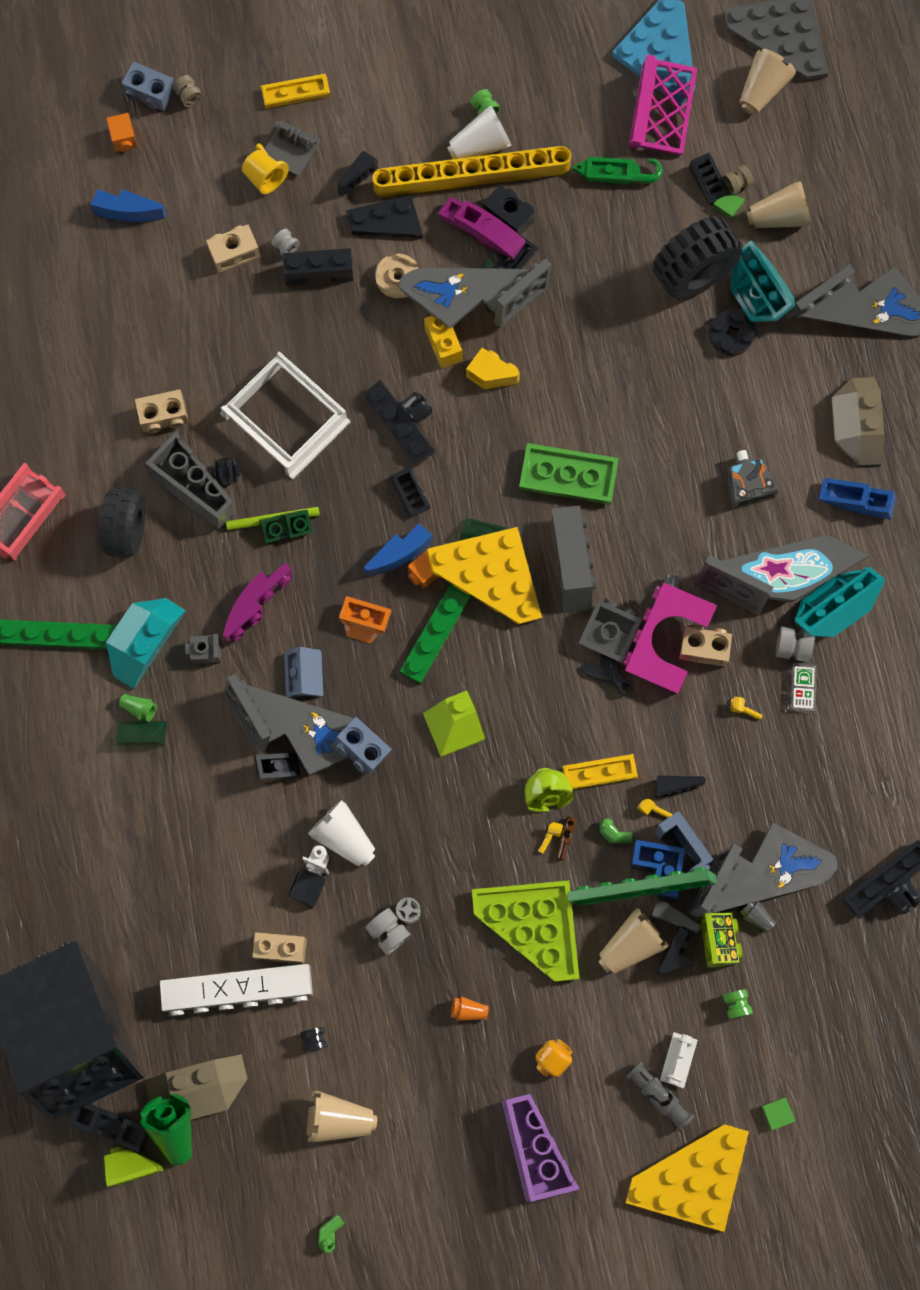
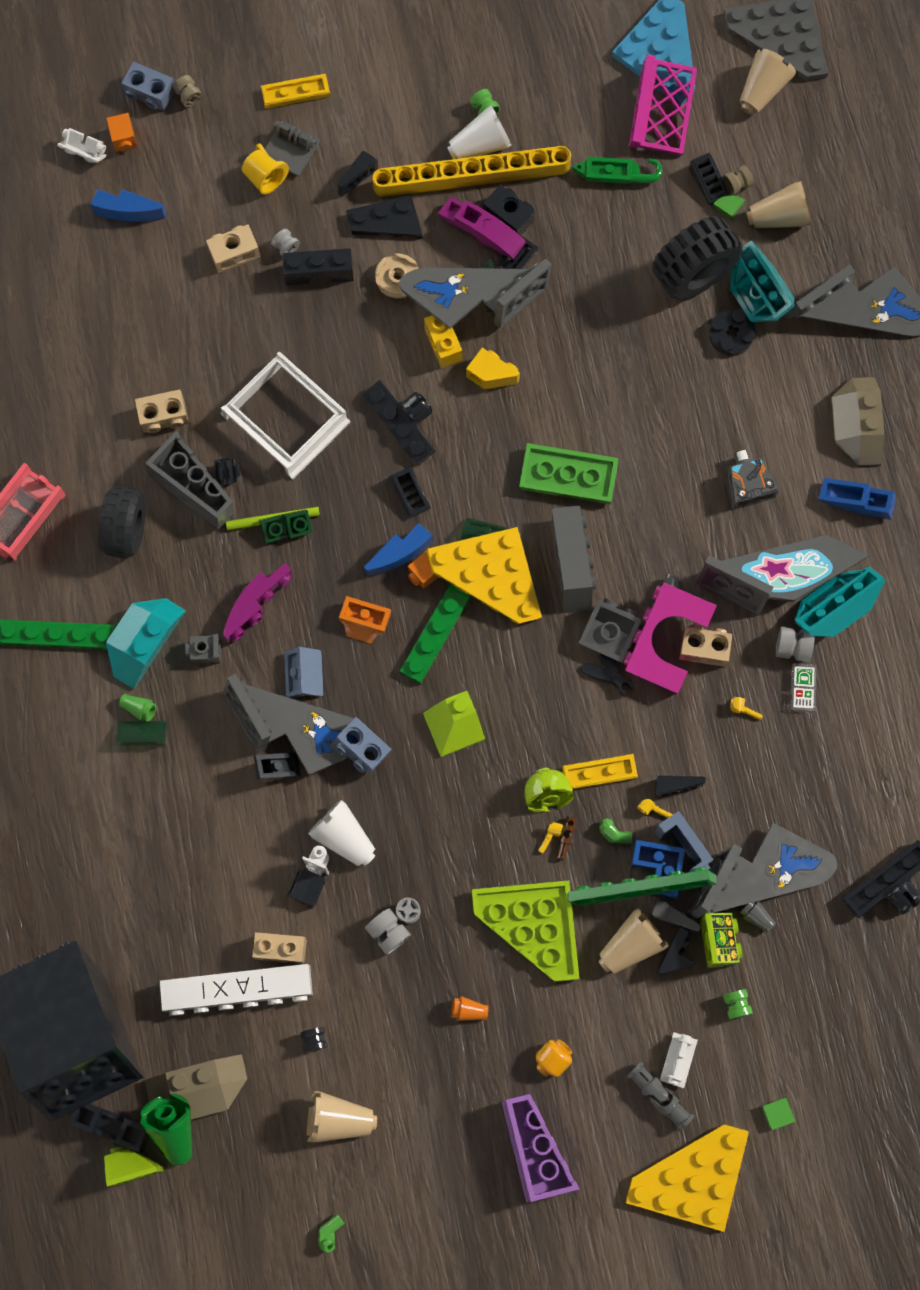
none -> white hinge [57,128,107,163]

